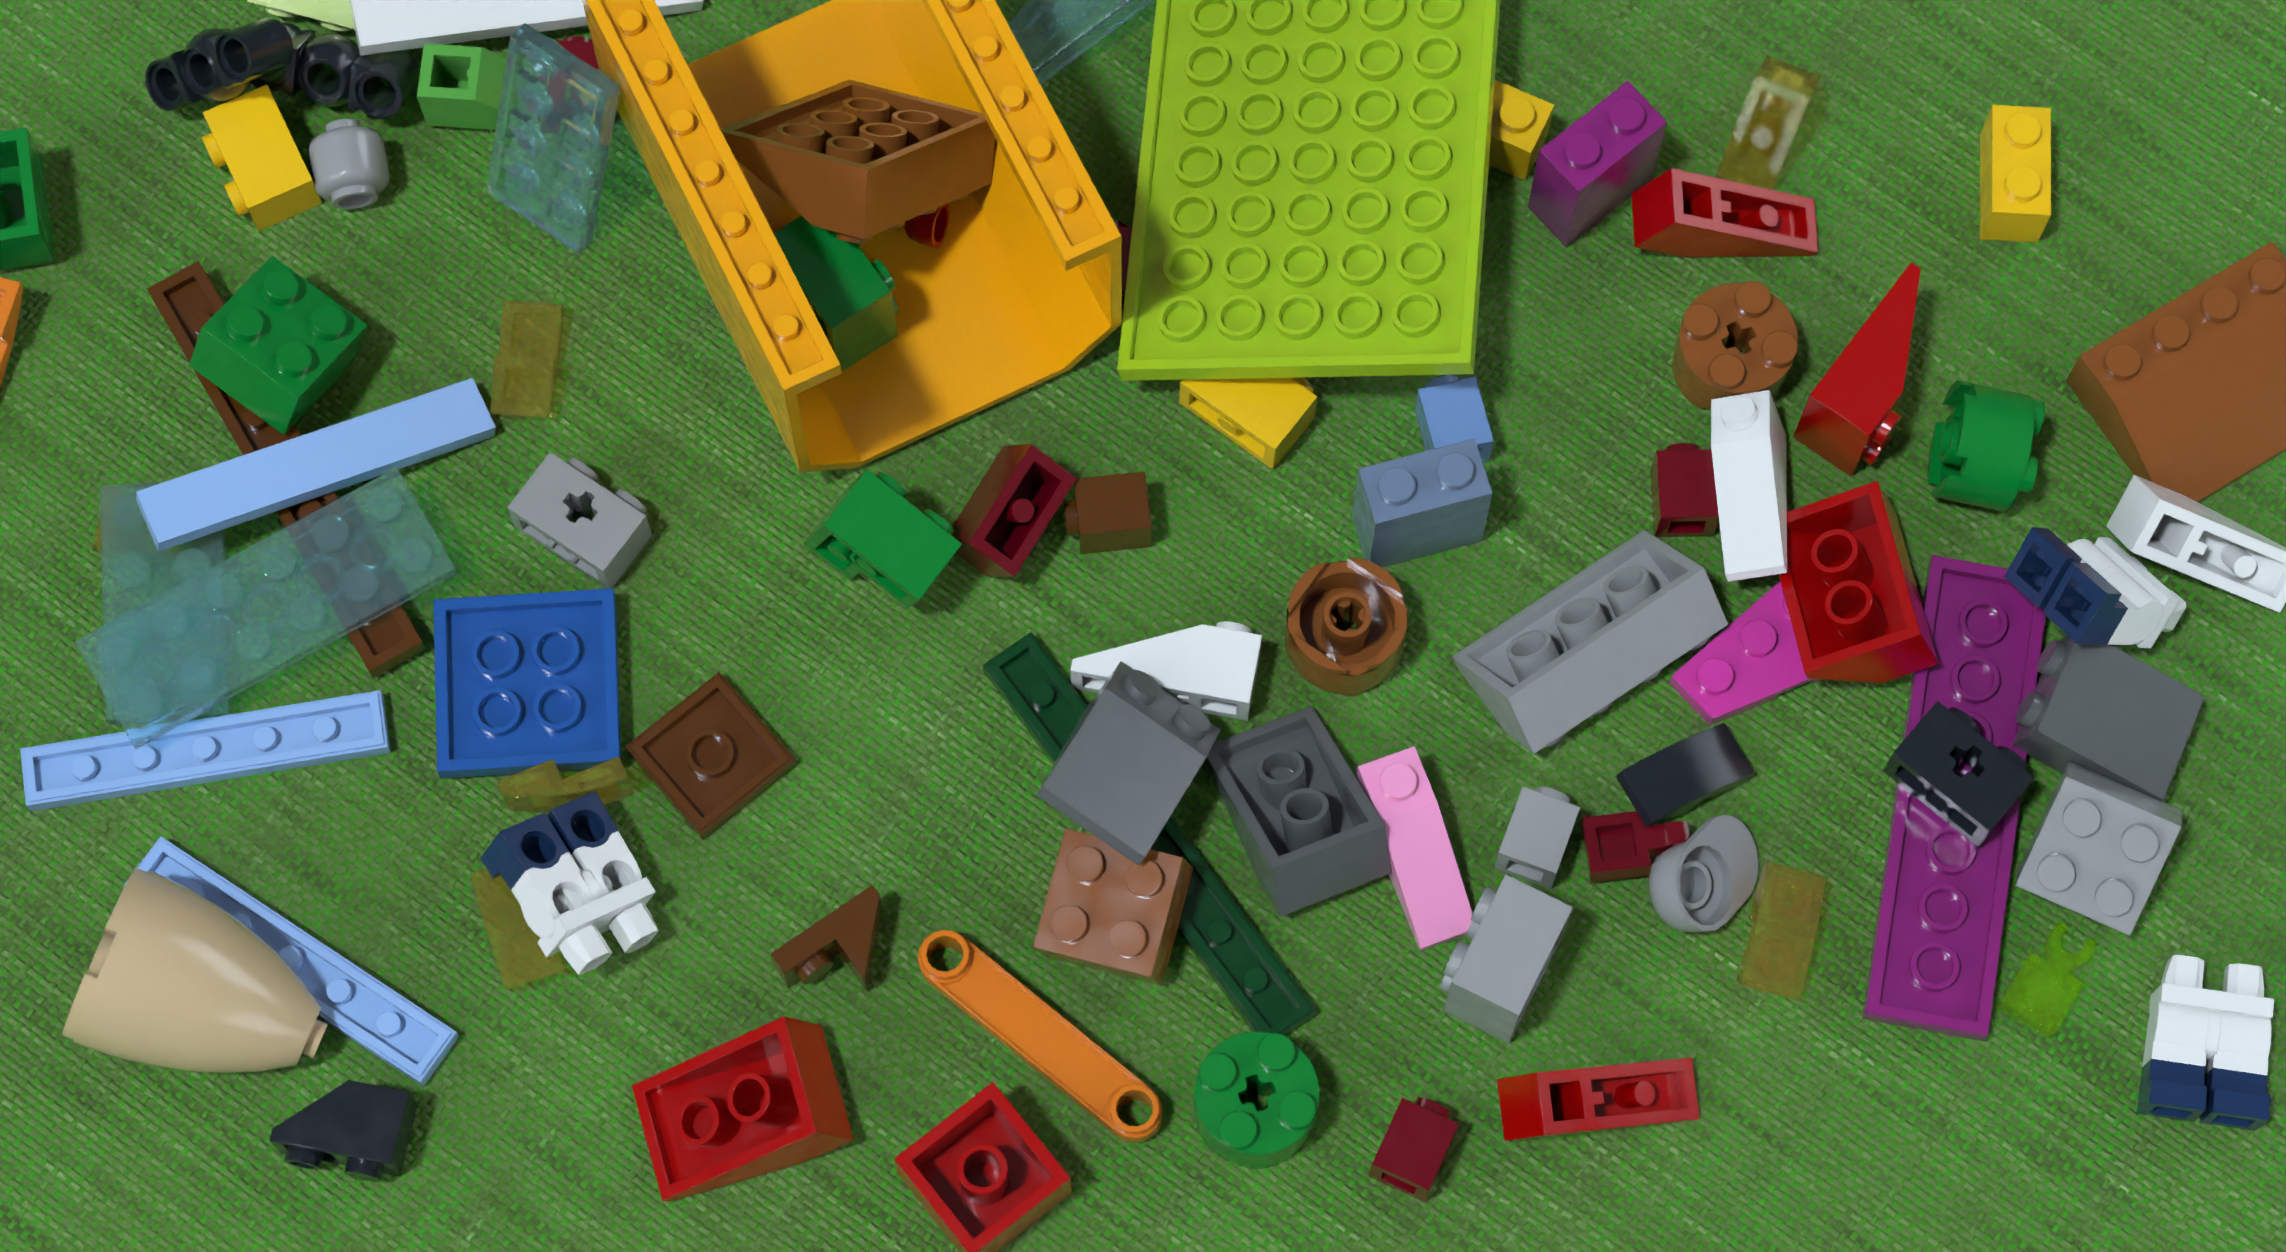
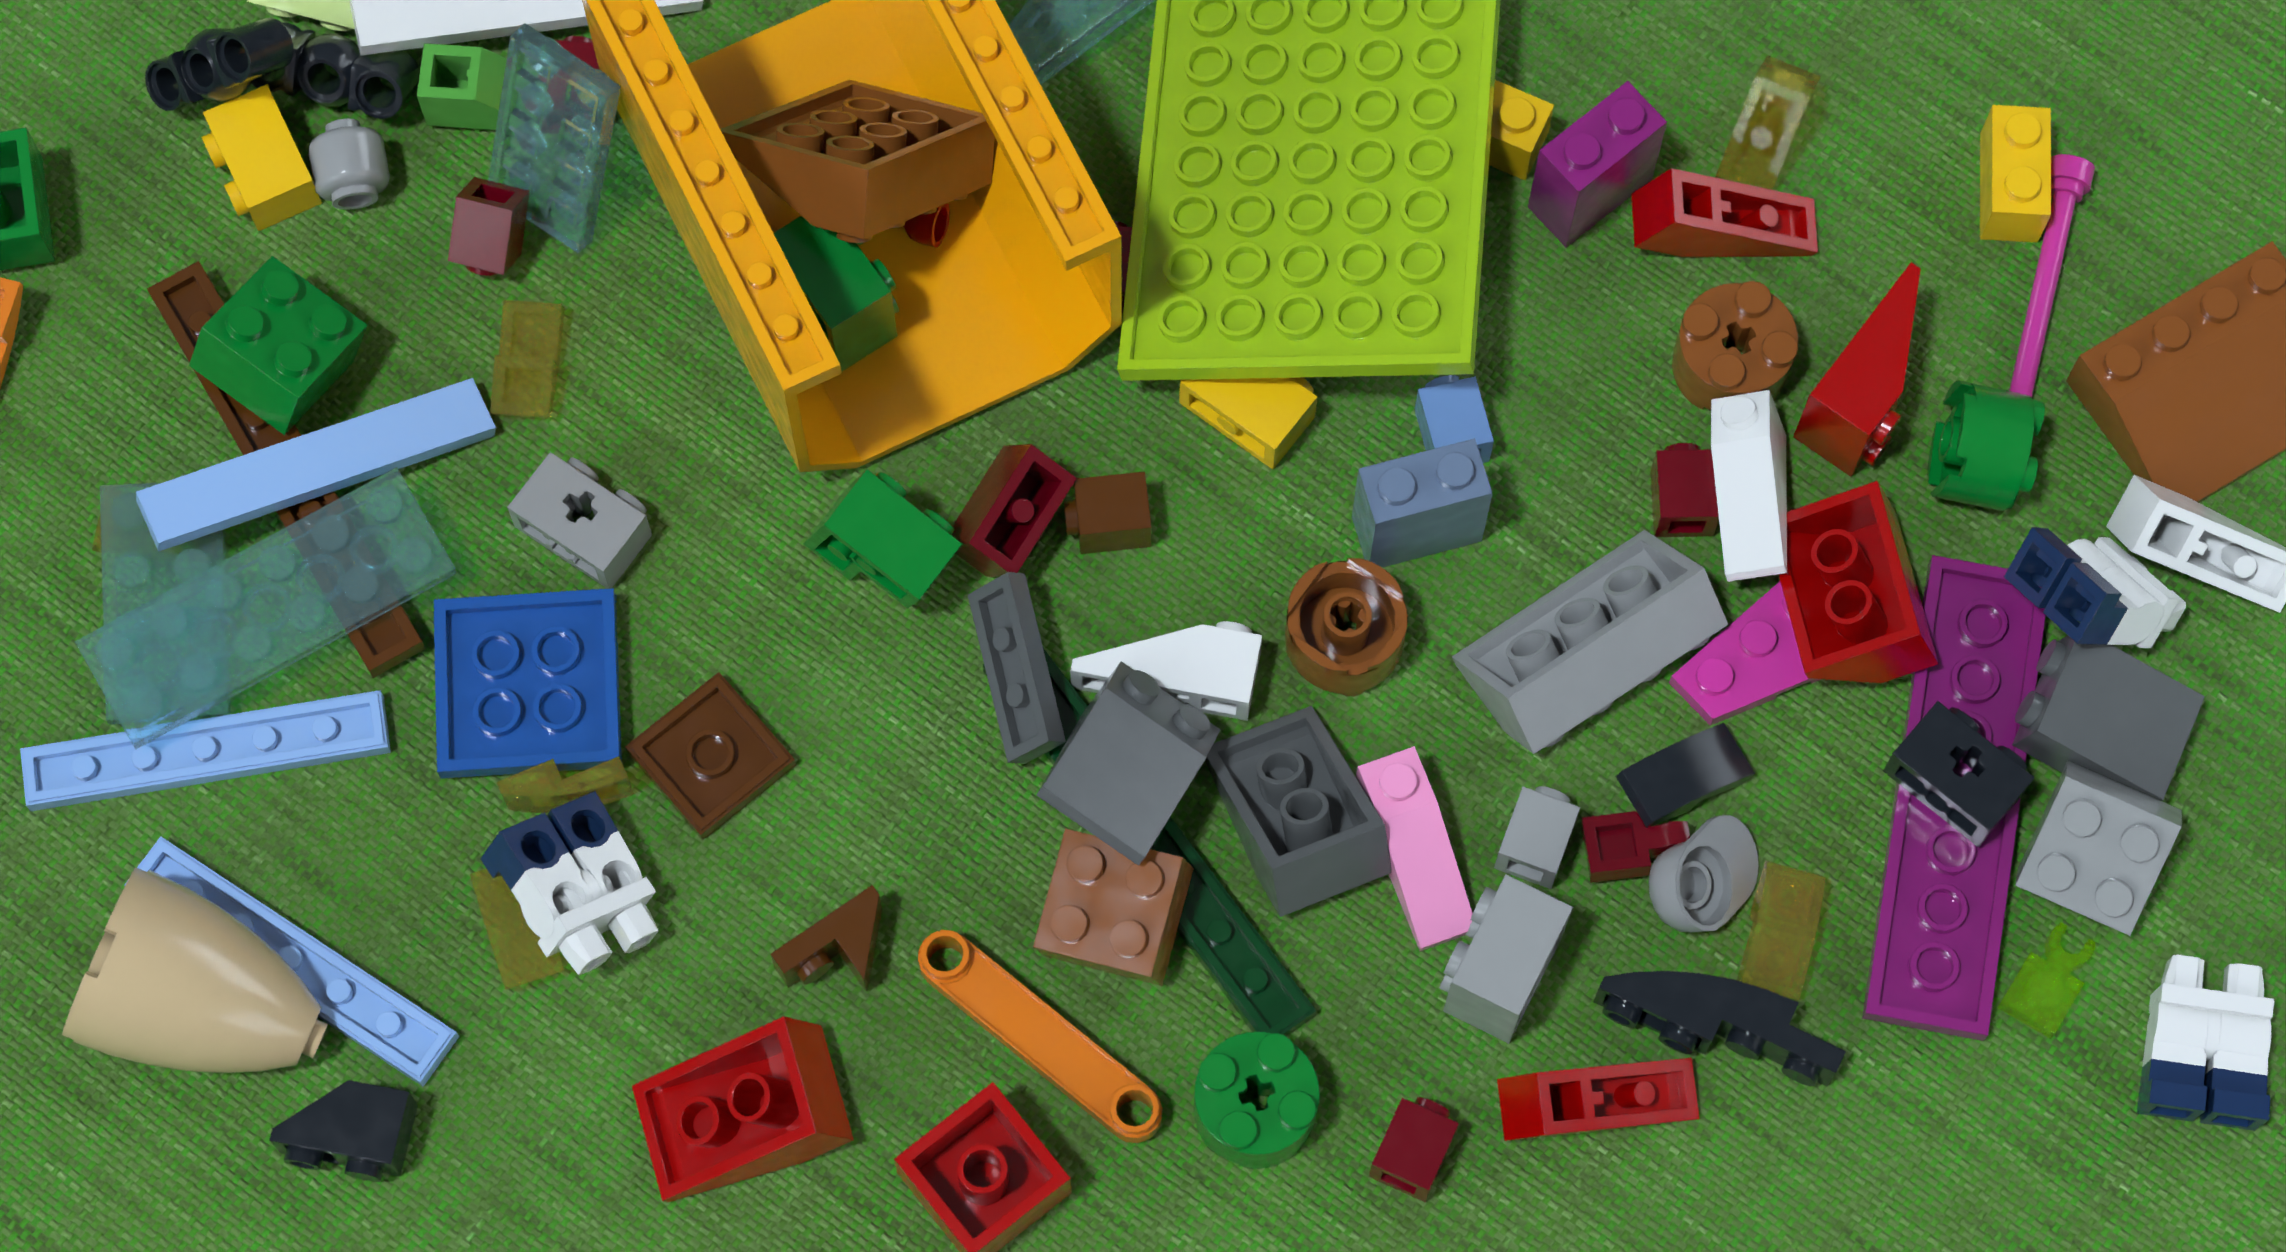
none -> dark red brick [448,177,530,276]
none -> dark grey plate [968,572,1066,764]
none -> black slope [1593,971,1846,1086]
none -> dark pink piece [2009,154,2095,398]

